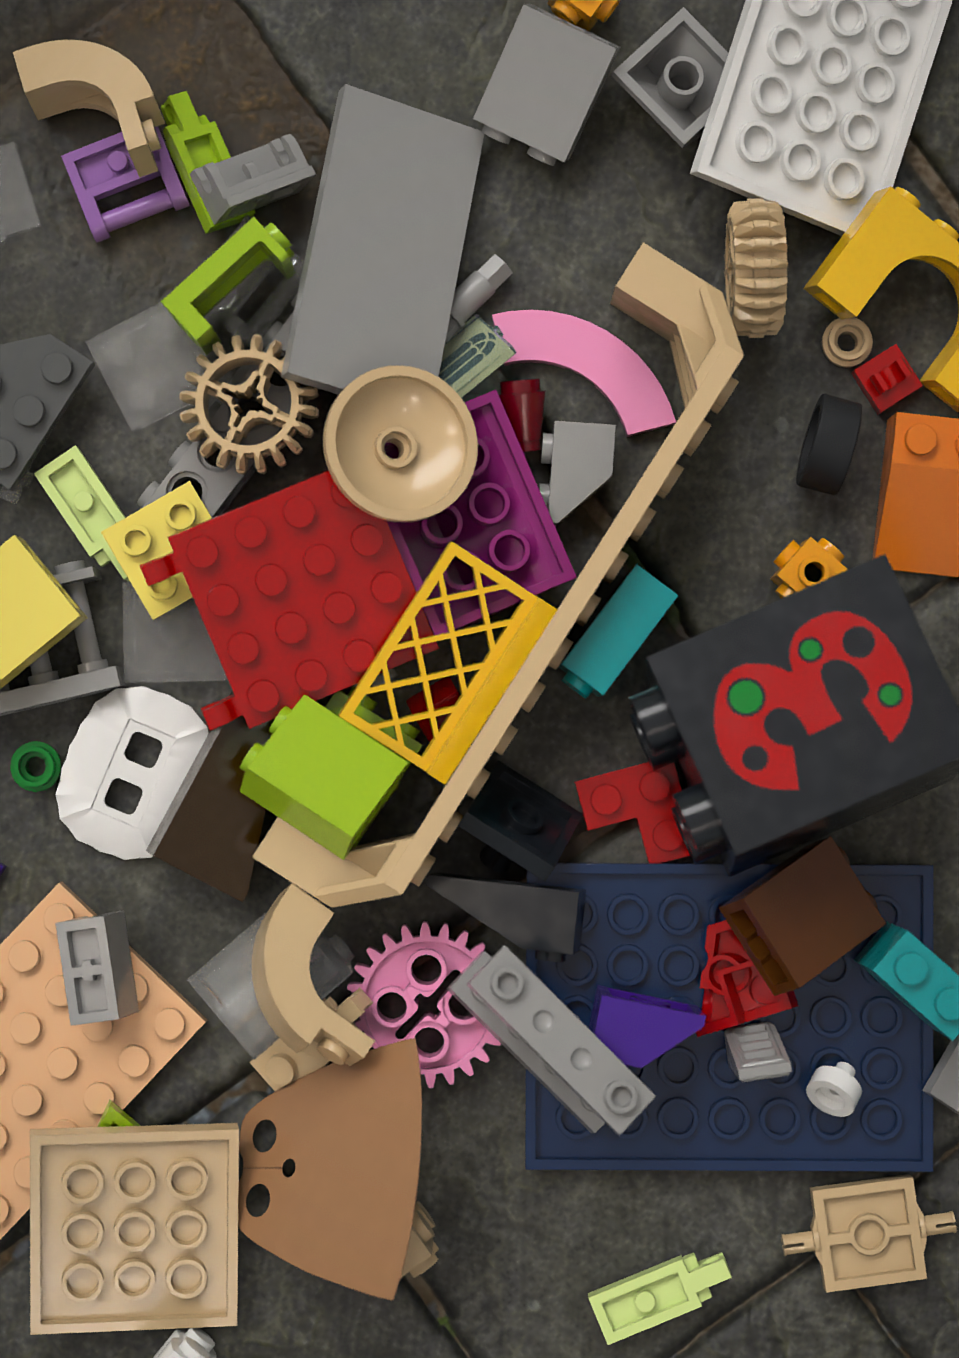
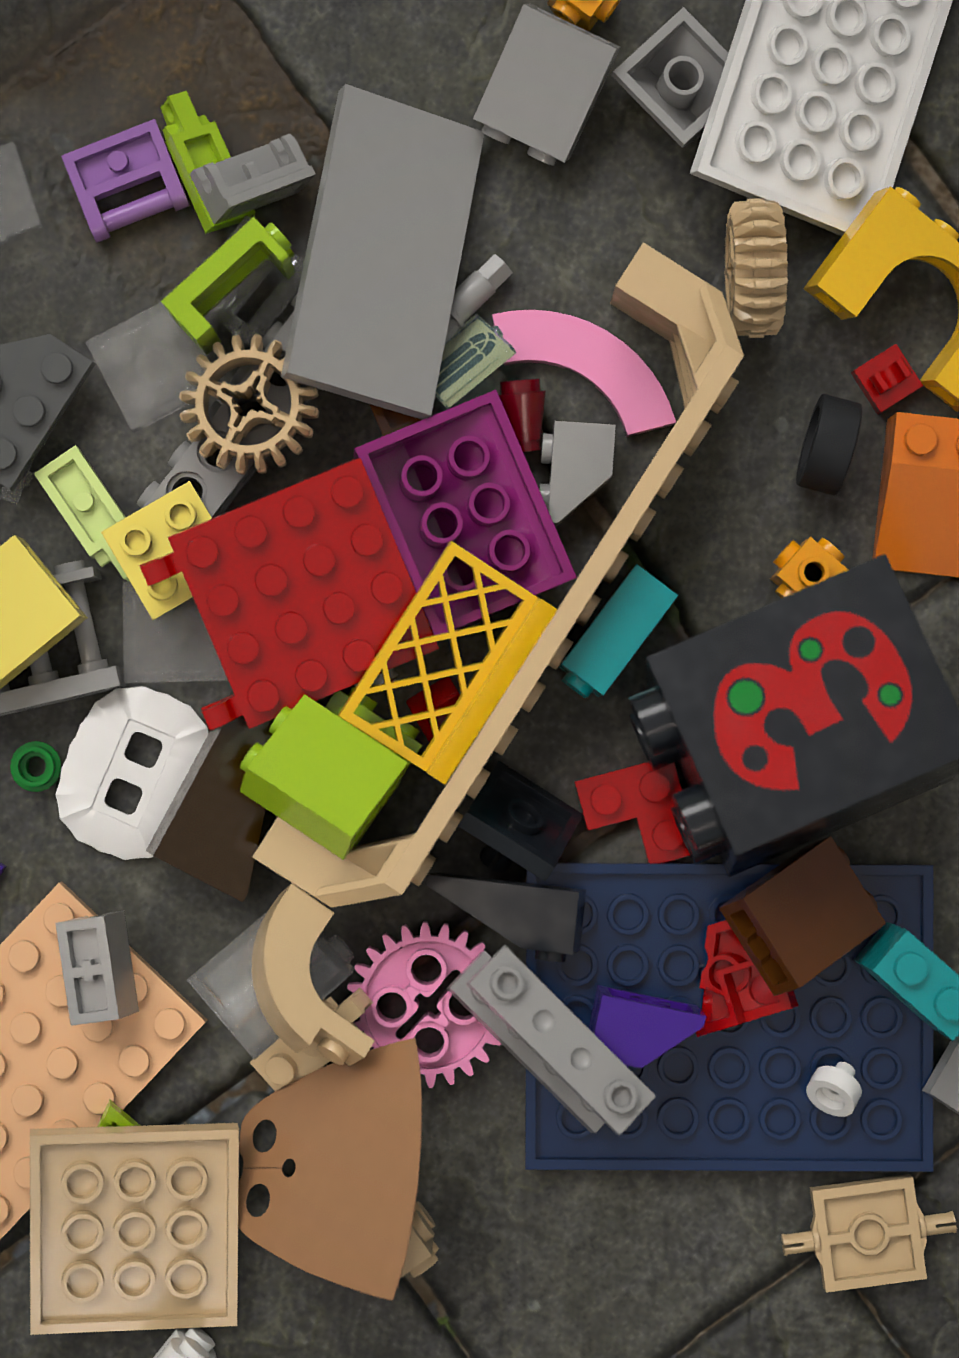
tan arch [13,40,165,177] -> none
tan dish [323,365,478,522] -> none
yellowish green hinge [588,1252,732,1345] -> none
light grey slope [724,1021,792,1082] -> none
tan plate [821,317,873,368] -> none

